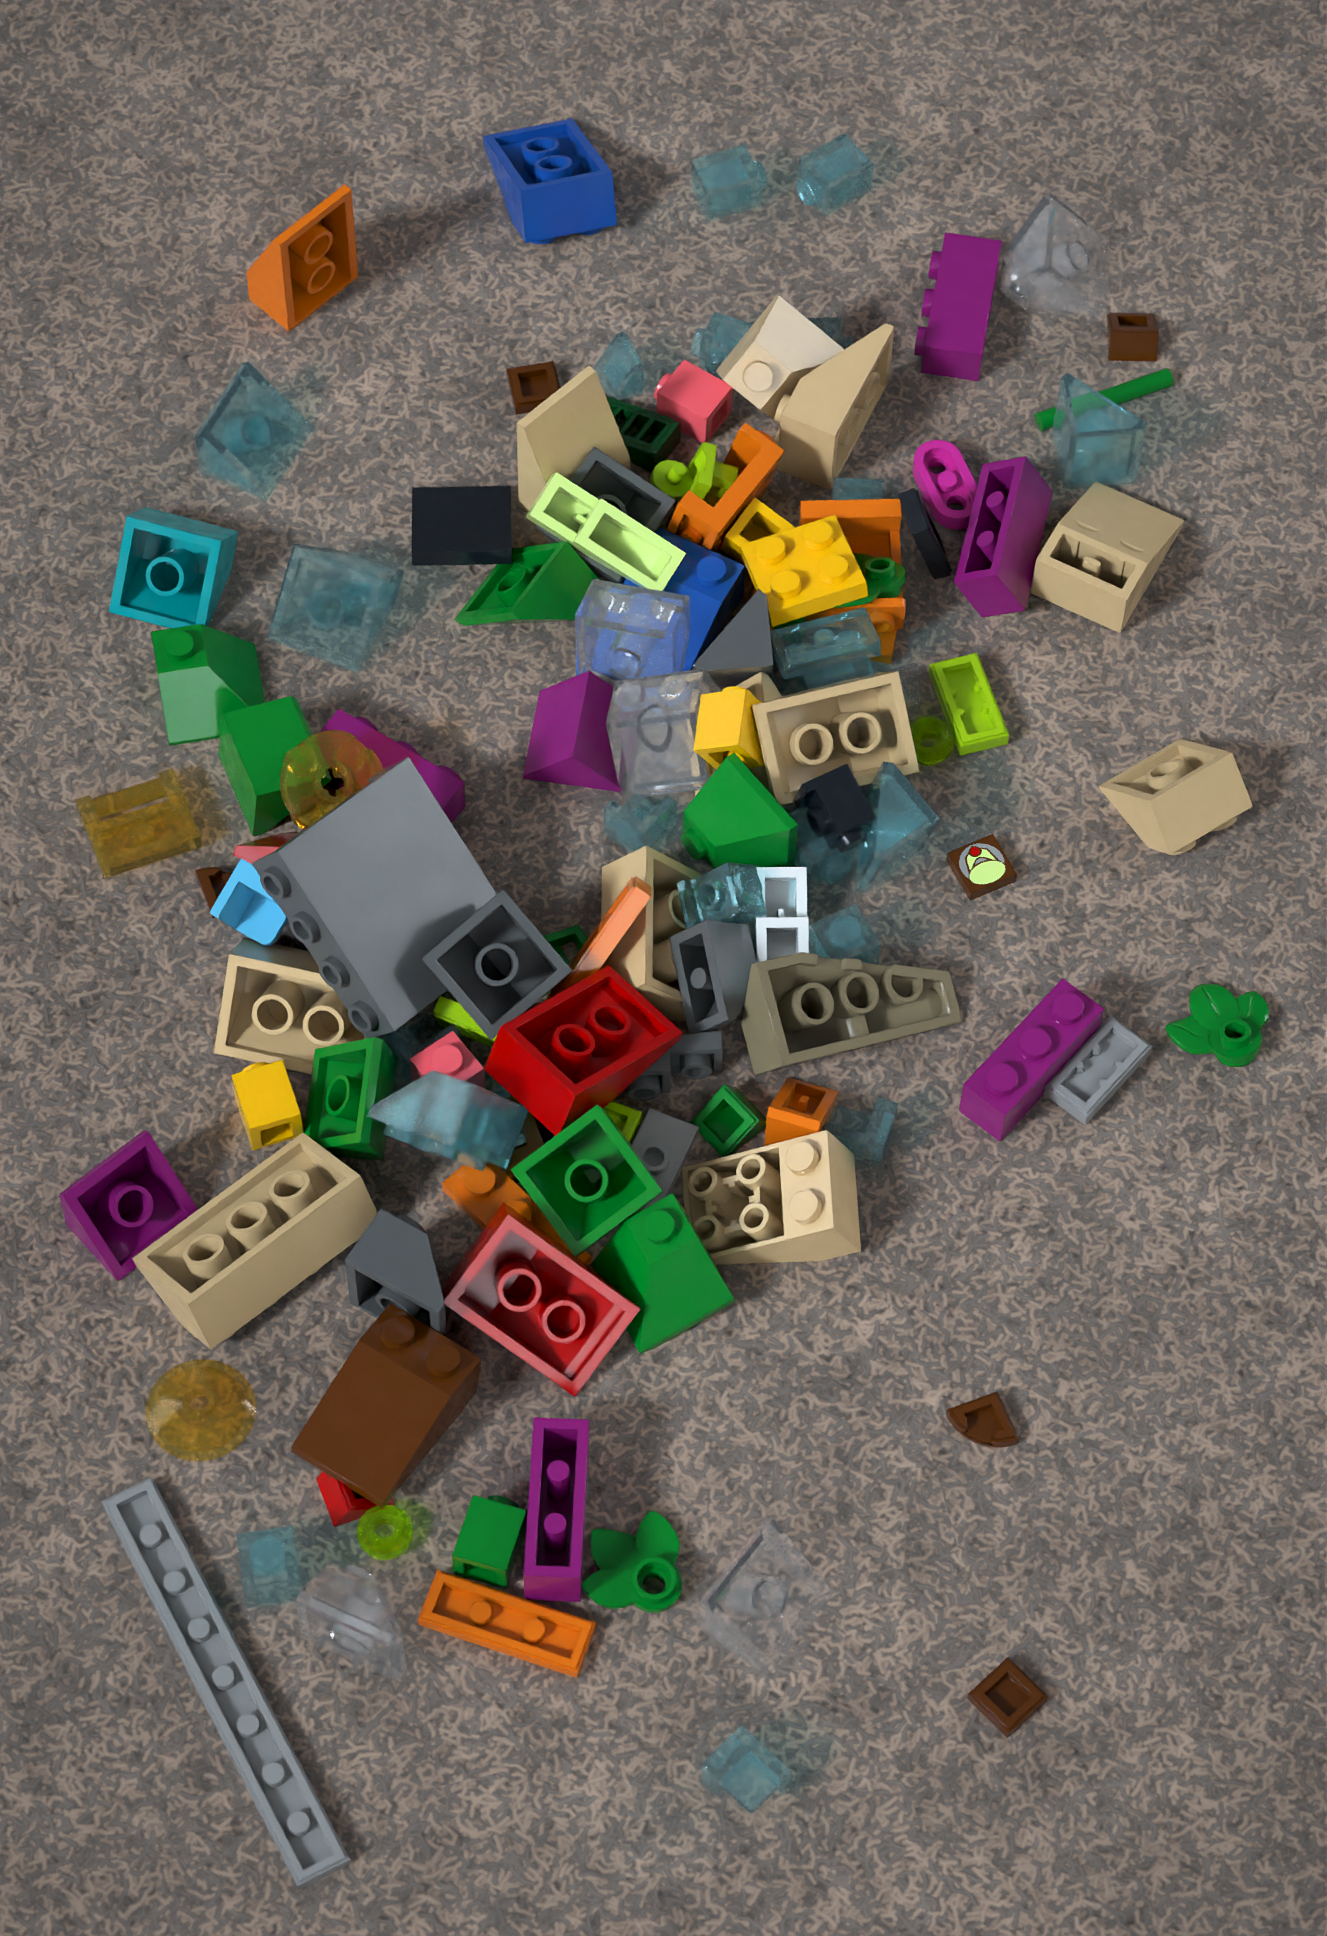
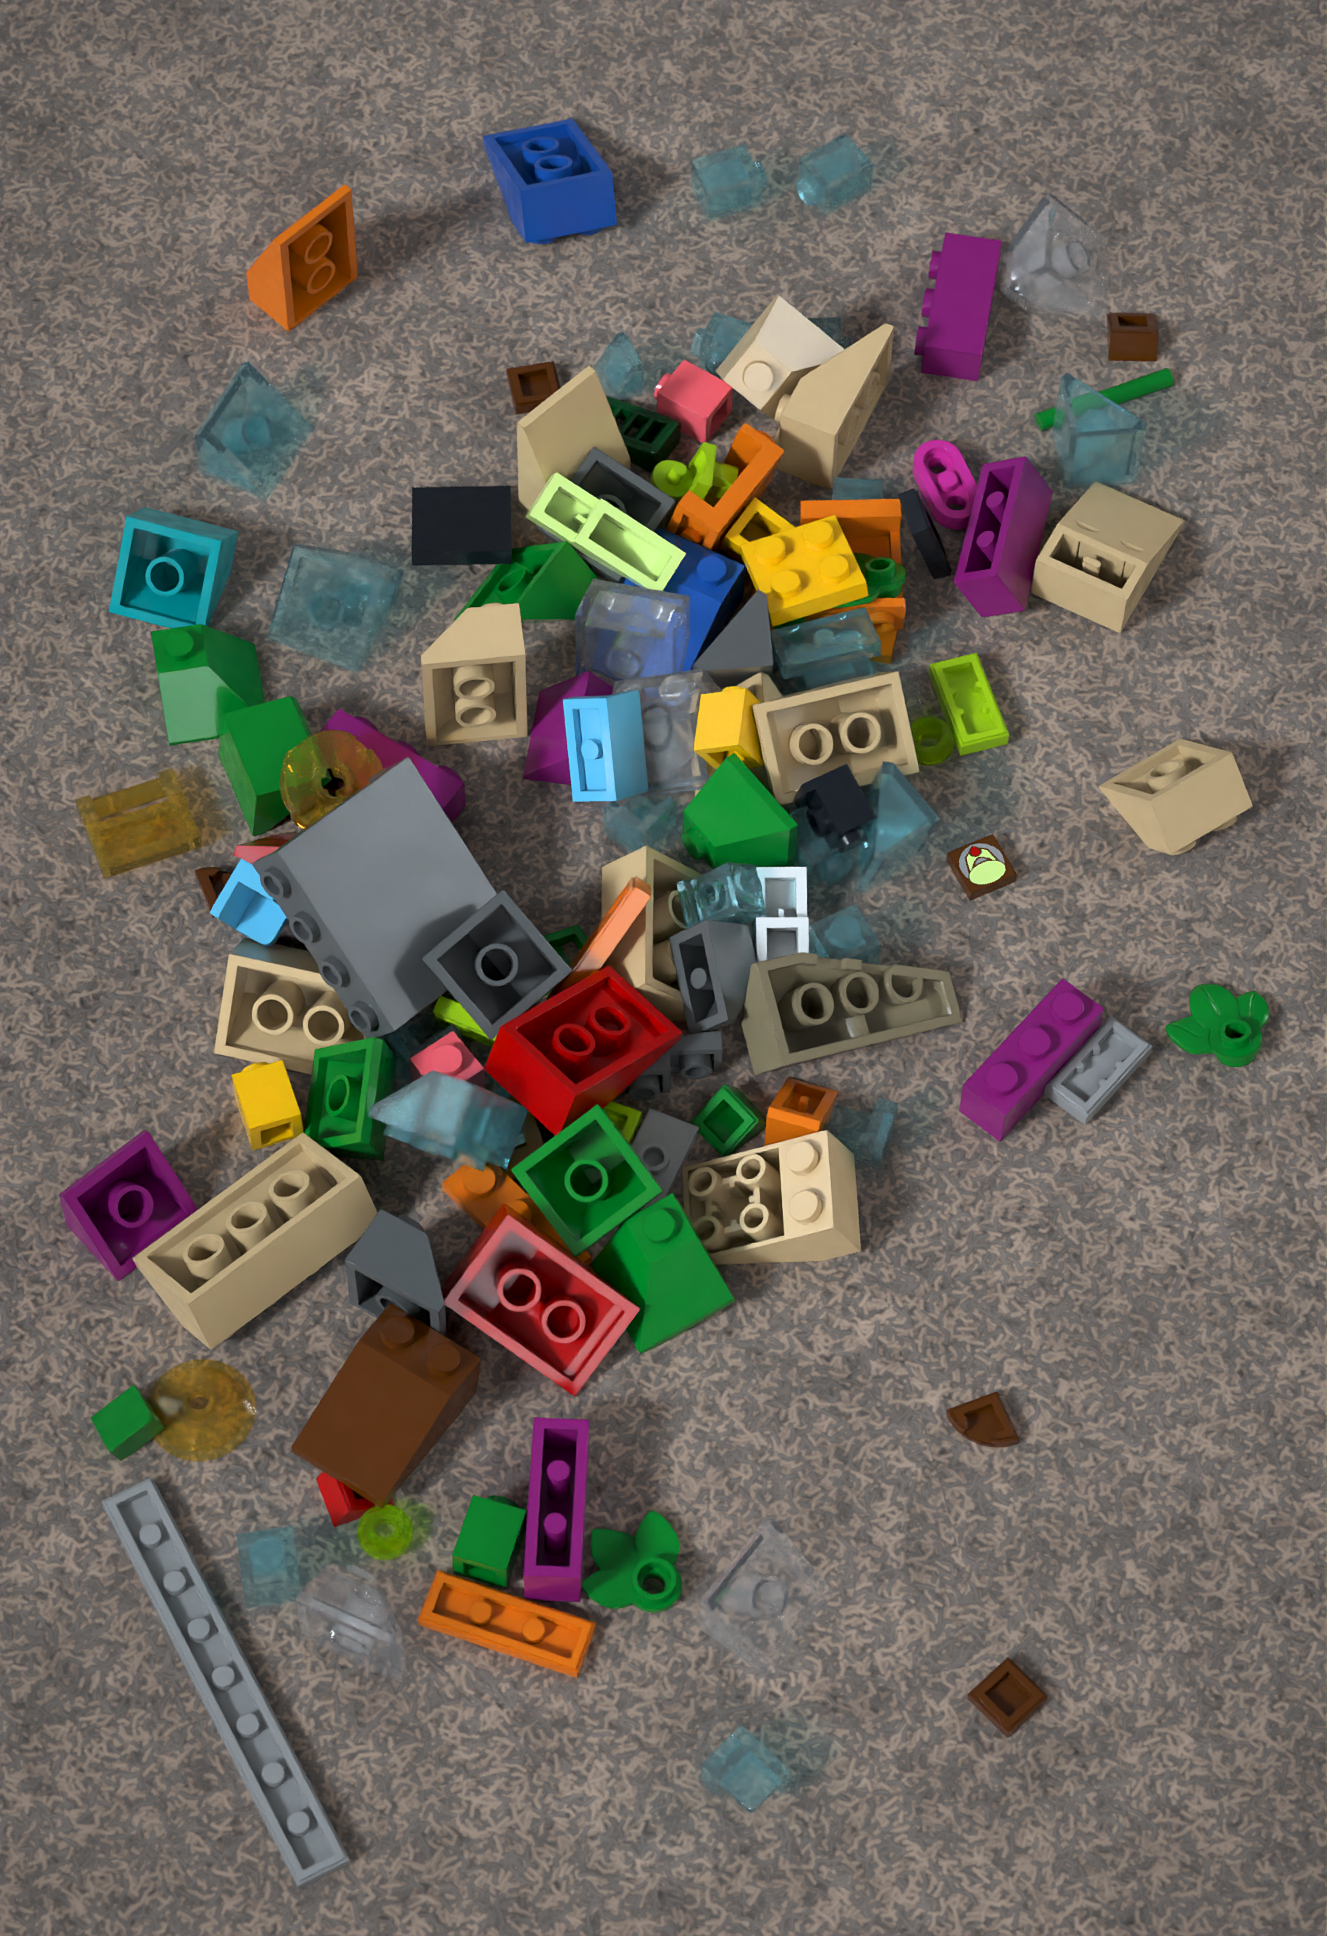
none -> green slope [91,1384,166,1461]
none -> tan slope [421,603,528,746]
none -> medium azure panel [563,690,648,802]

